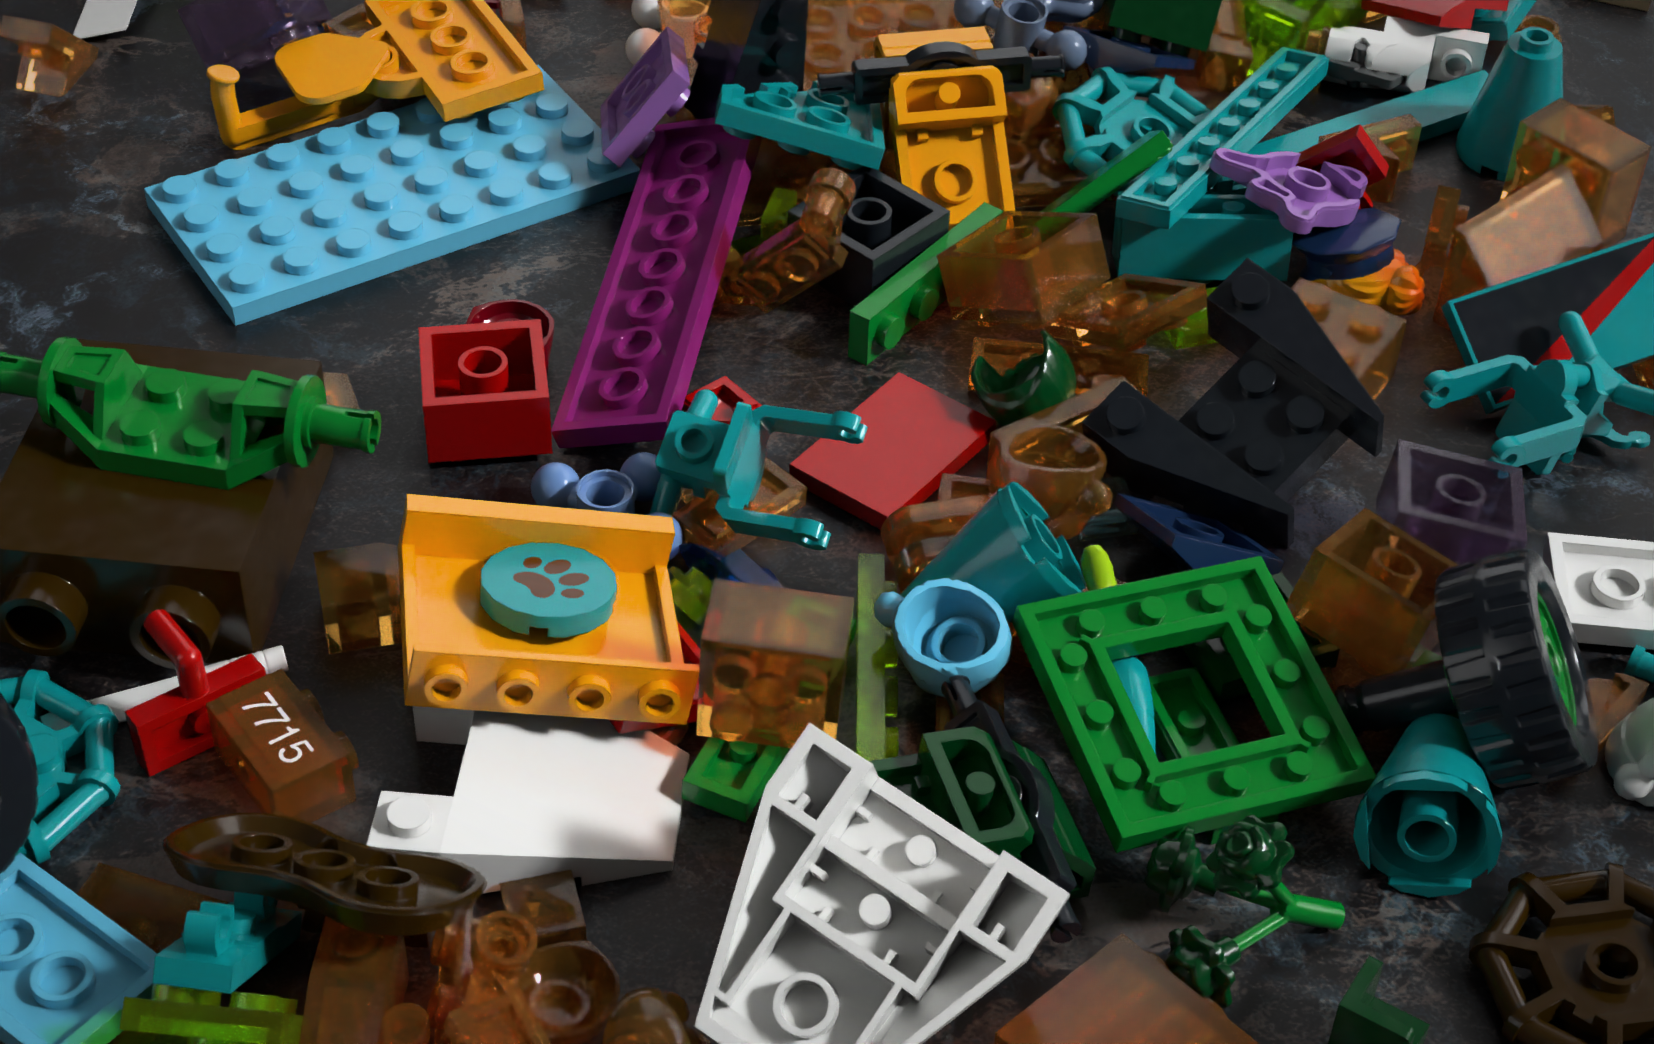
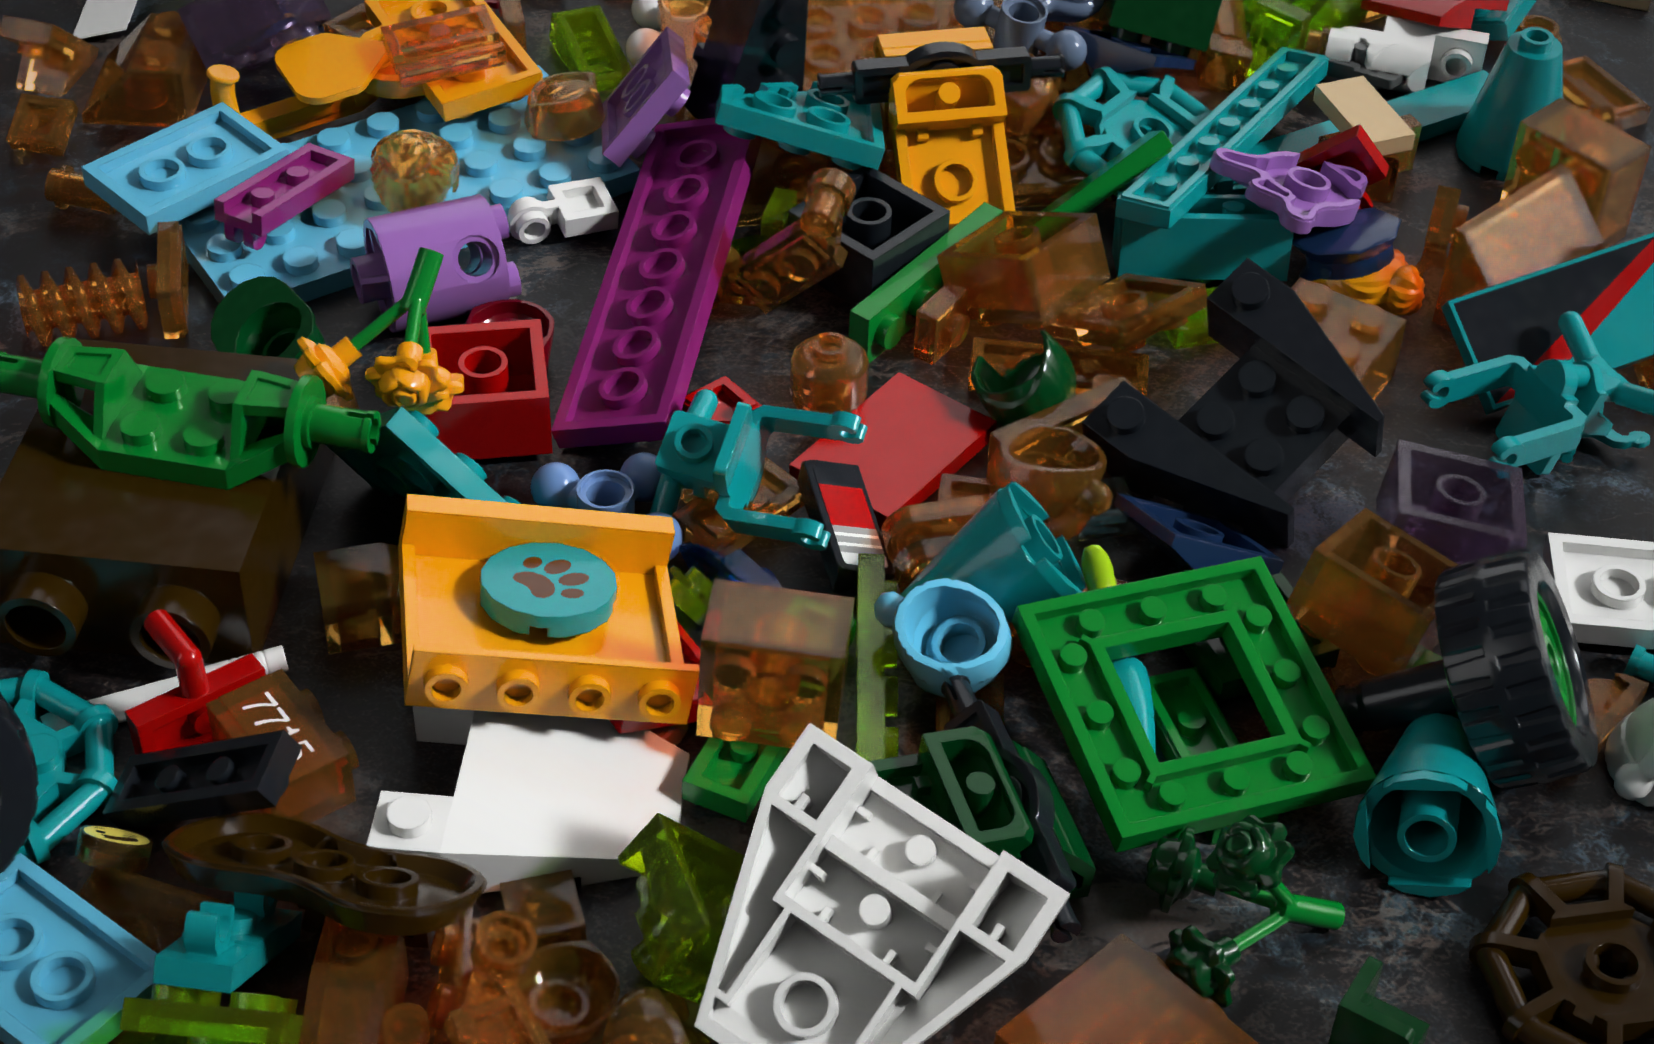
none -> clear orange tile [6,93,78,156]
none -> clear orange piece [16,258,149,347]
none -> clear orange pin [45,165,117,214]
none -> tile [74,825,153,873]
none -> clear orange slope [81,11,211,127]
none -> medium azure plate [81,102,289,235]
none -> black plate [102,730,302,830]
none -> clear orange plate [147,221,189,339]
none -> dark green piece [211,276,325,359]
none -> magenta hinge [214,143,355,250]
none -> light orange plant [294,247,465,415]
none -> teal plate [326,406,521,504]
none -> medium lavender cylinder [350,194,522,333]
none -> clear orange piece [370,129,459,212]
none -> clear orange plate [380,4,507,88]
none -> white plate [507,177,619,244]
none -> clear orange hat [524,71,605,141]
none -> clear neon green slope [549,5,631,94]
none -> clear neon green brick [618,813,745,1005]
none -> clear orange head [790,332,869,414]
none -> slope [797,460,895,591]
none -> clear orange plate [914,281,970,365]
none -> tan tile [1313,76,1416,156]
none -> clear orange tile [1563,55,1651,135]

